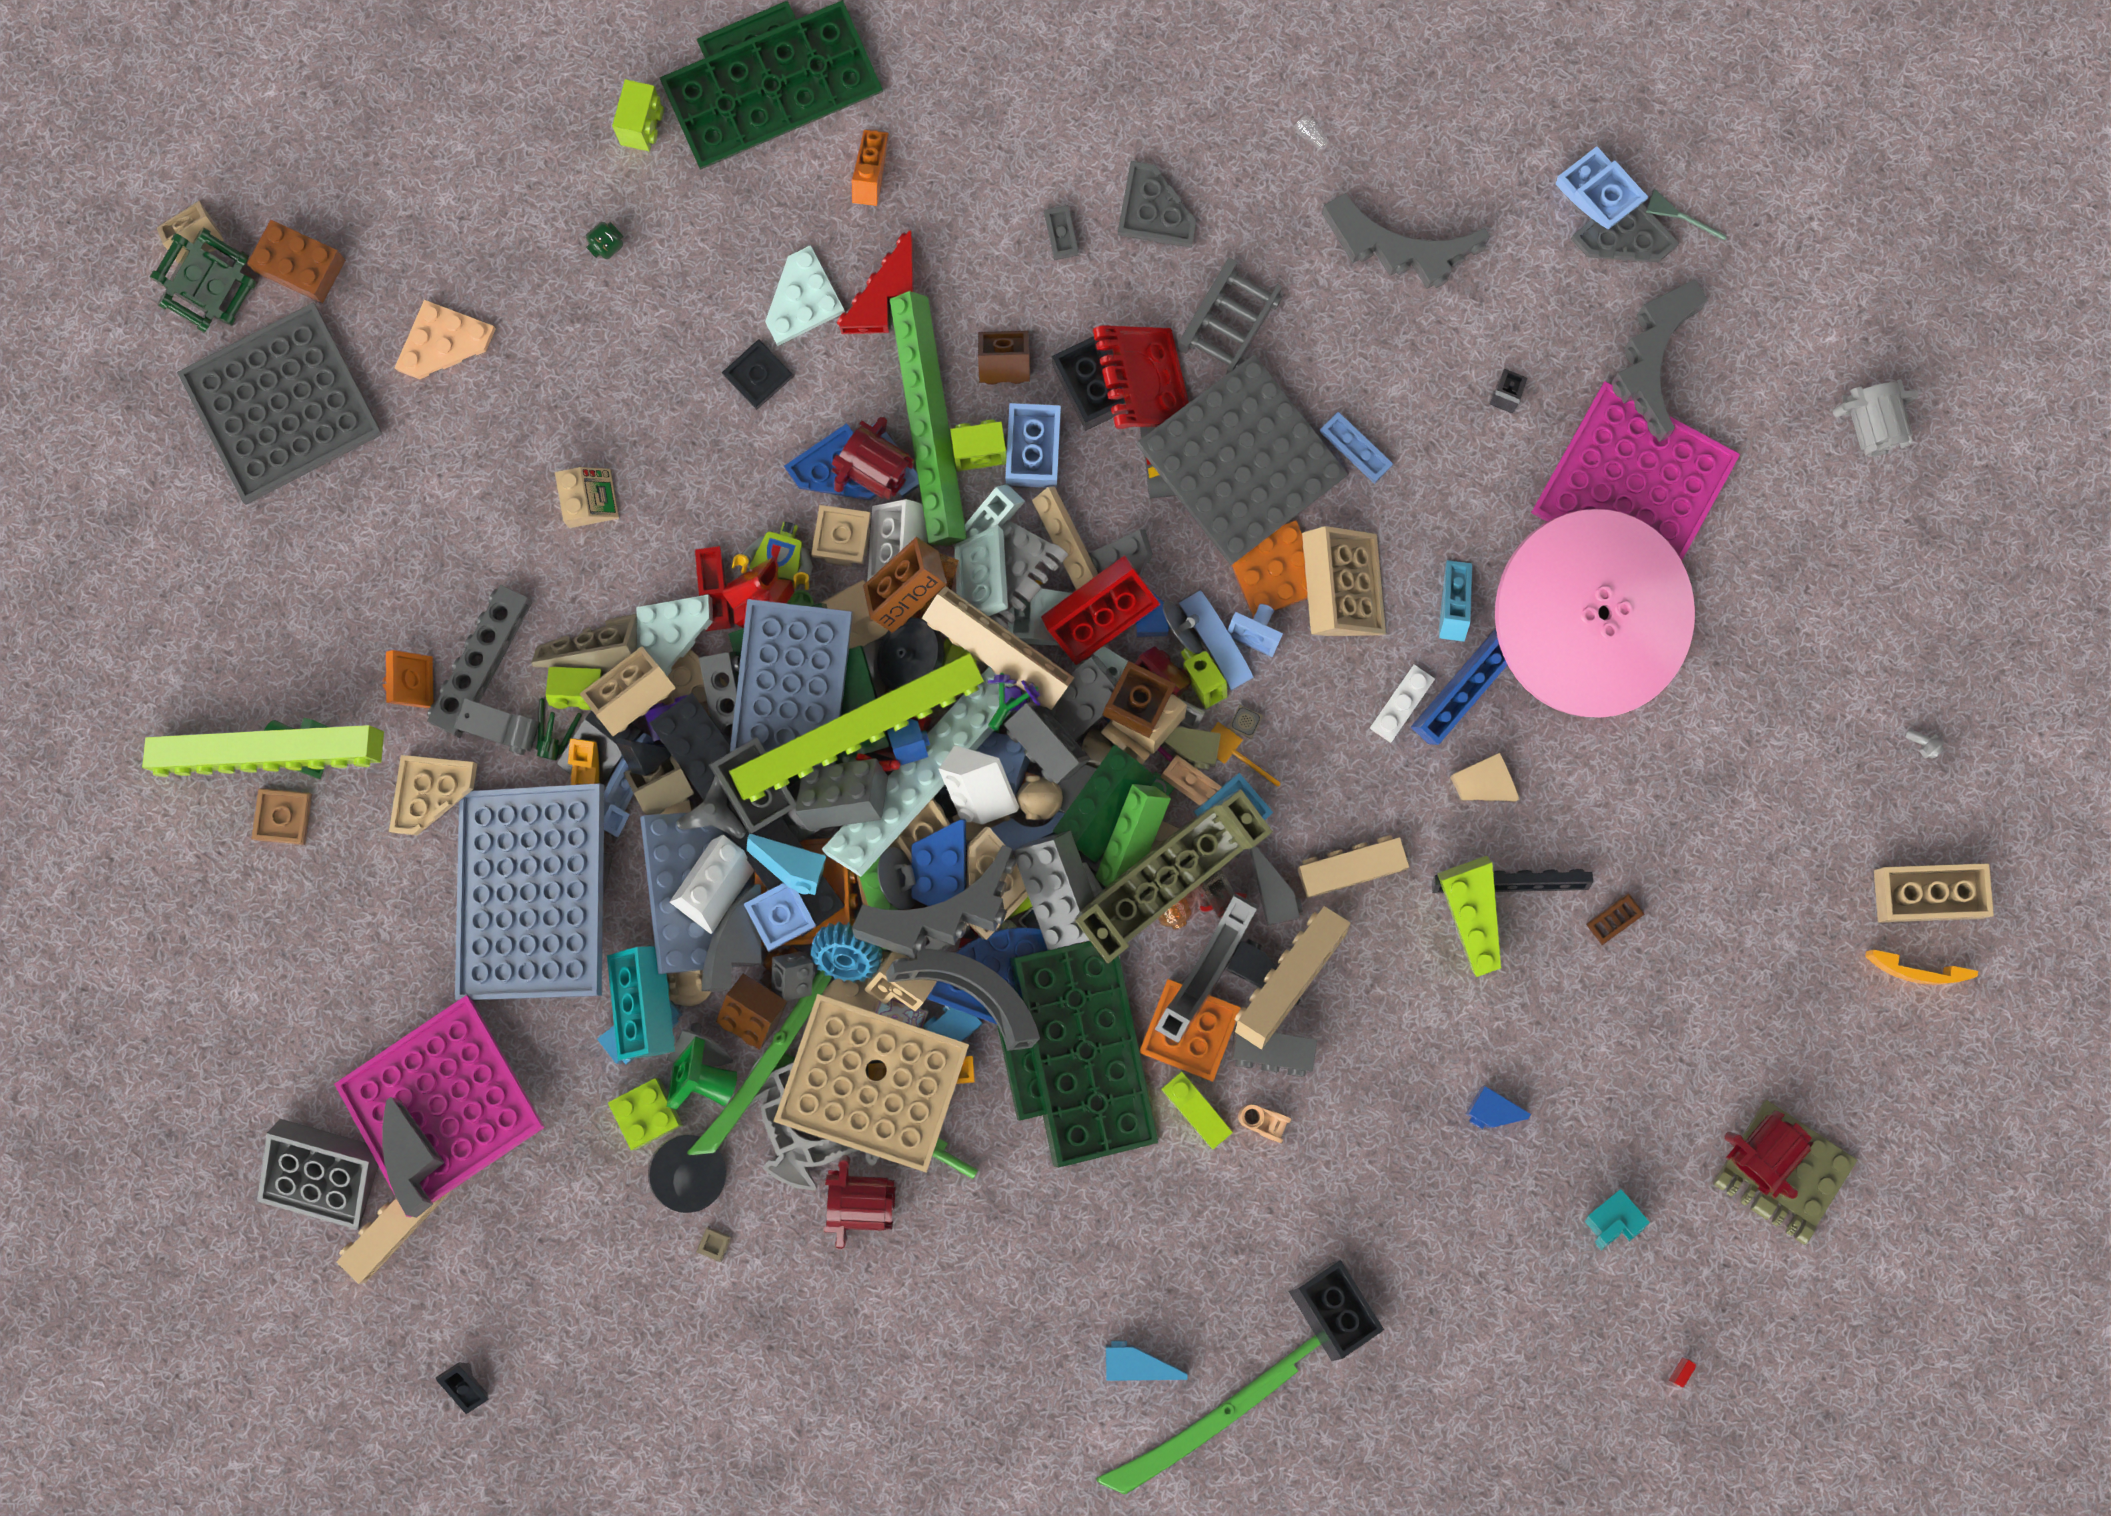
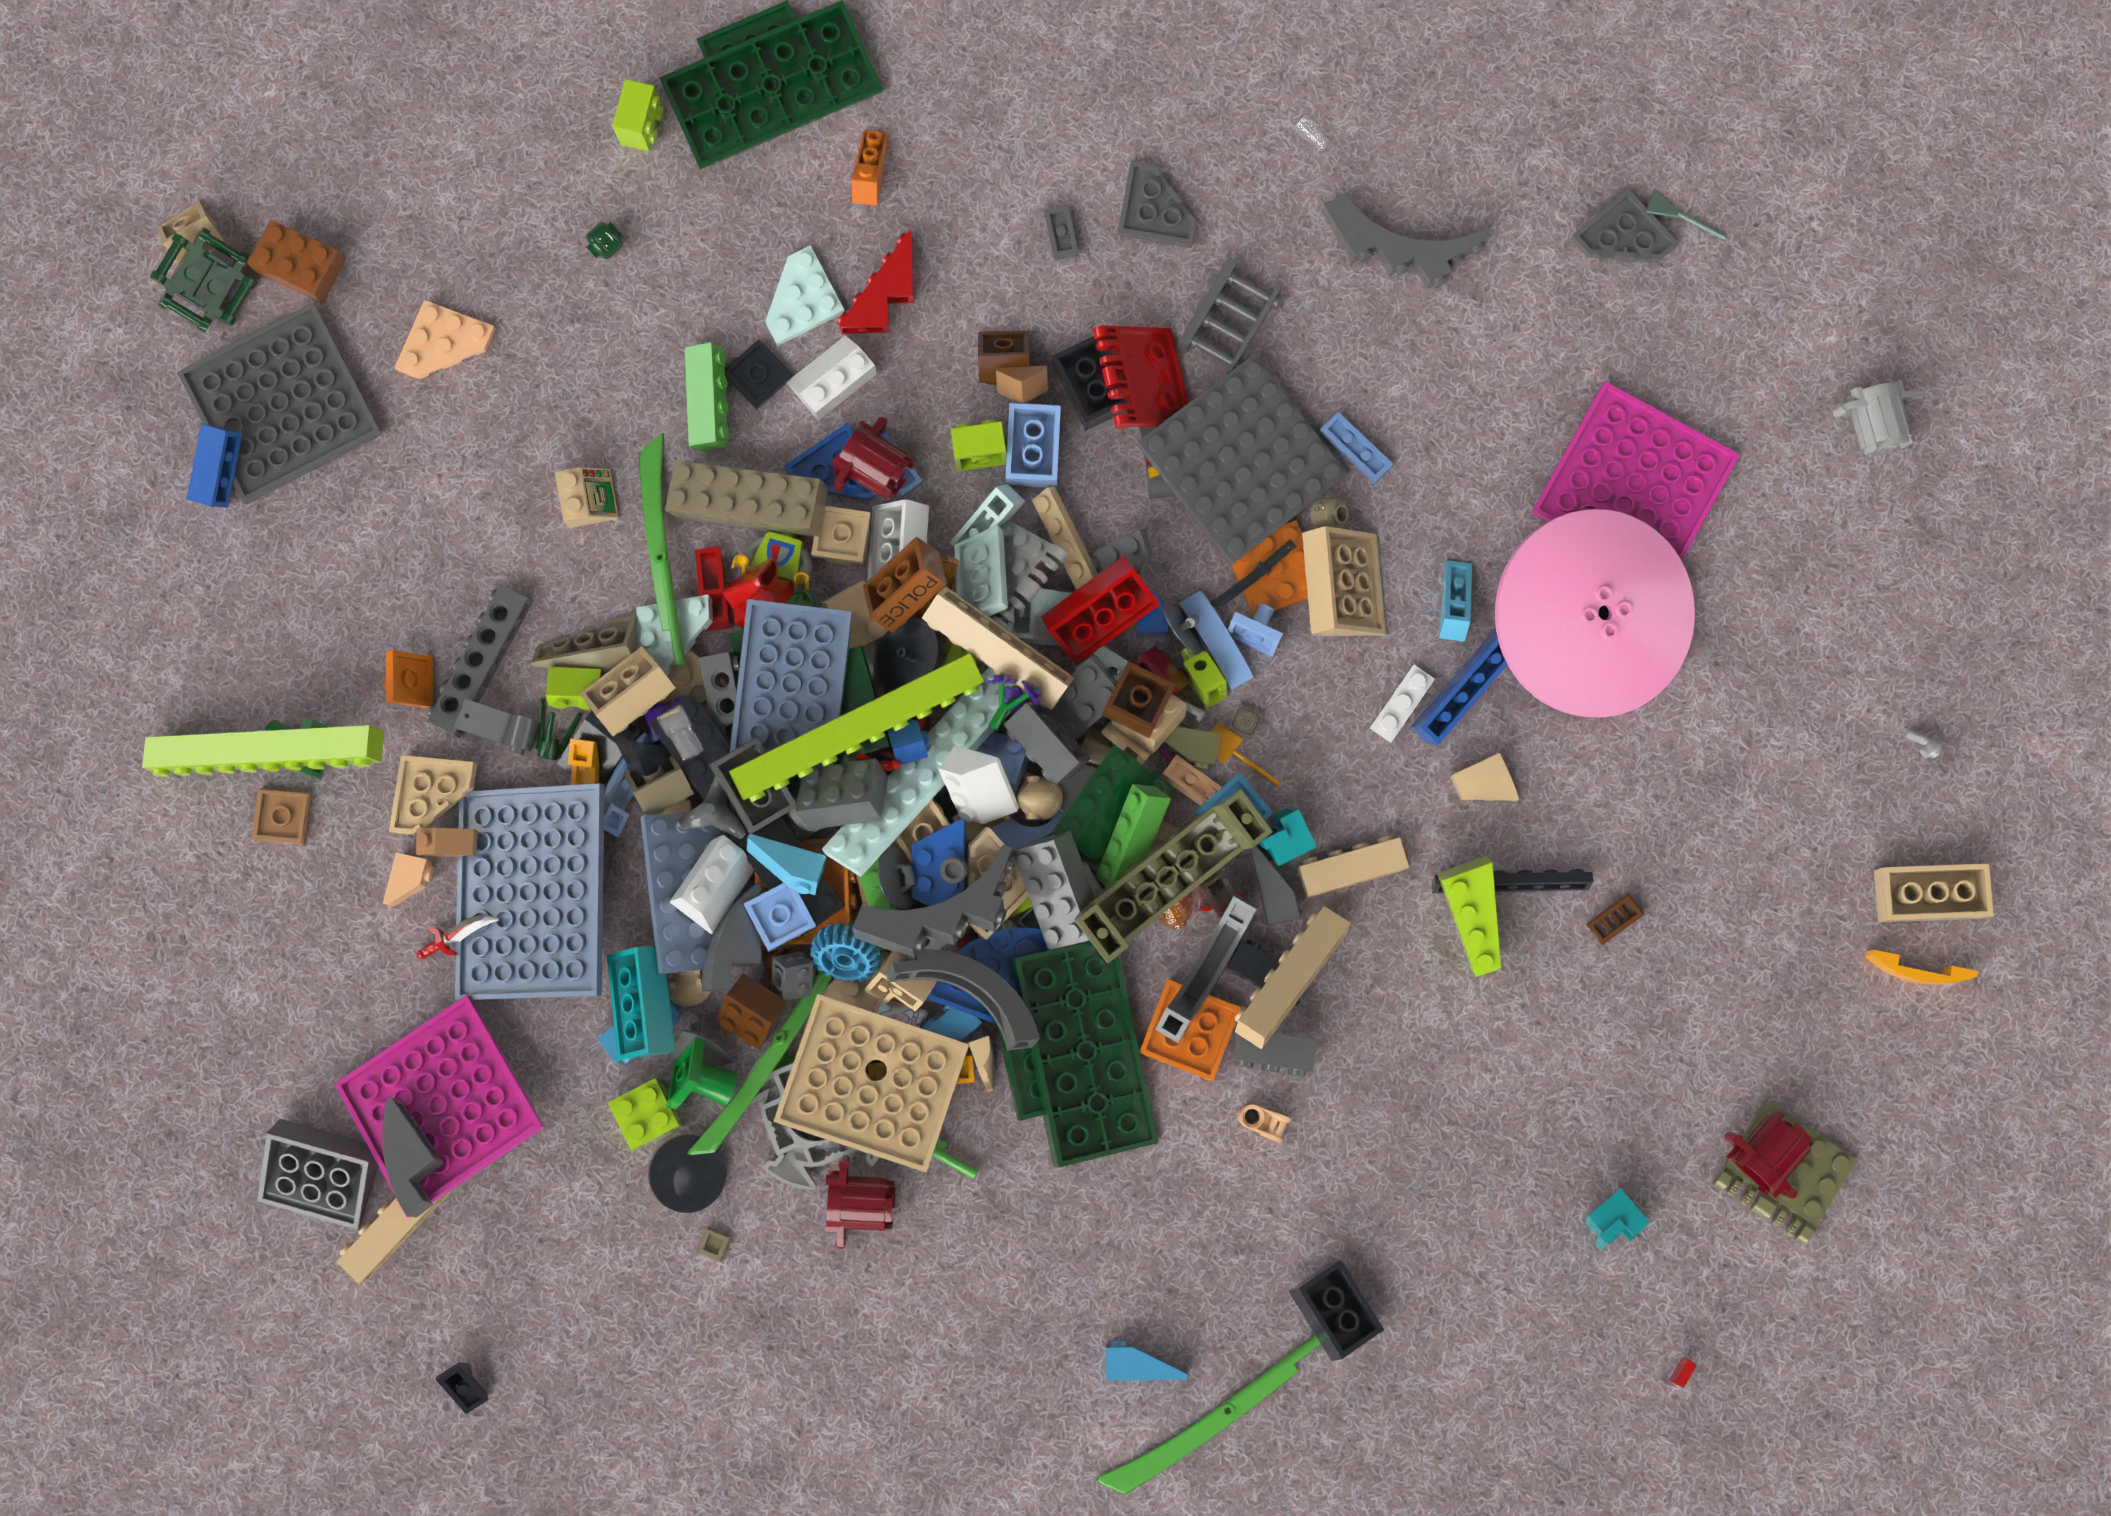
bright green brick [890,291,967,547] -> none
lime slope [1161,1071,1233,1150] -> none
blue slope [1465,1086,1531,1130] -> none
black slope [1489,369,1527,414] -> none
light blue slope [1556,146,1648,229] -> none
dark grey arch [1611,279,1708,442] -> none
none -> brick [187,424,242,508]
none -> light nougat slope [383,853,434,907]
none -> medium nougat slope [416,828,478,858]
none -> piece [416,915,499,959]
none -> bright green piece [639,433,685,666]
none -> clear piece [657,705,704,761]
none -> dark tan brick [665,461,829,537]
none -> brick [685,342,730,451]
none -> white slope [786,336,877,421]
none -> dark grey tile [940,857,968,884]
none -> tan slope [969,1036,996,1092]
none -> medium nougat slope [996,366,1048,404]
none -> black sword [1210,539,1297,607]
none -> teal plate [1257,806,1317,866]
none -> dark tan head [1310,497,1349,528]

